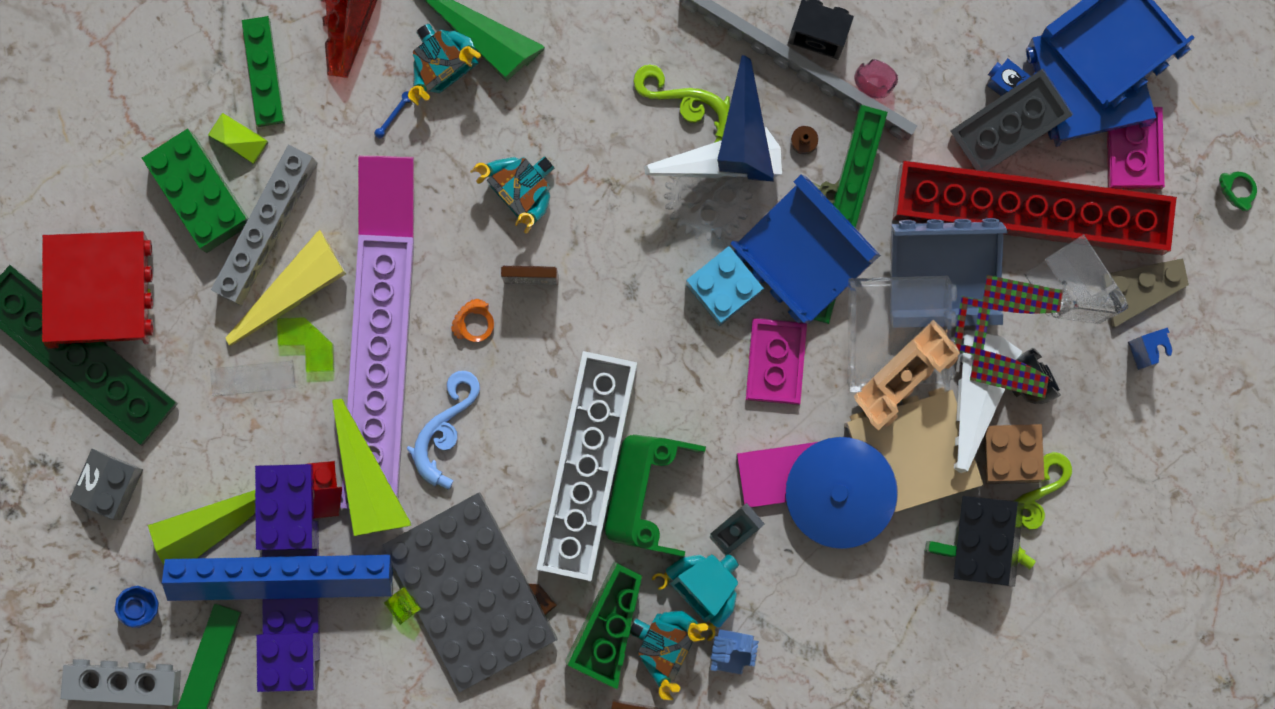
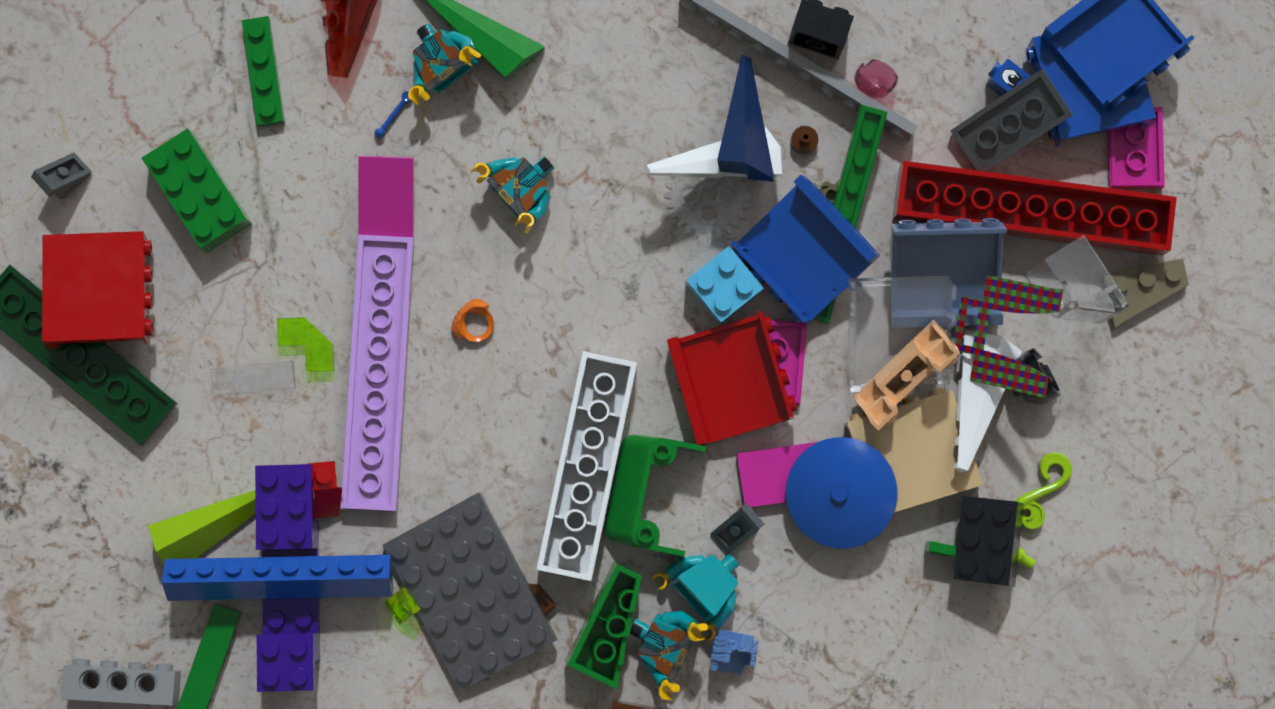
dark grey slope [70,449,143,520] -> none
blue hair [114,585,159,628] -> none
lime slope [208,113,268,164] -> none
light grey brick [211,144,317,306] -> none
light yellow wedge [226,230,346,346] -> none
lime wedge [332,399,412,536] -> none
light blue plant [407,371,480,490] -> none
reddish brown tile [501,265,559,285] -> none
lime plant [633,64,730,143] -> none
medium nougat brick [984,424,1045,484] -> none
blue hinge [1128,327,1172,370] -> none
green piece [1219,171,1257,212] -> none
none -> dark grey slope [31,153,92,199]
none -> red panel [667,311,798,446]

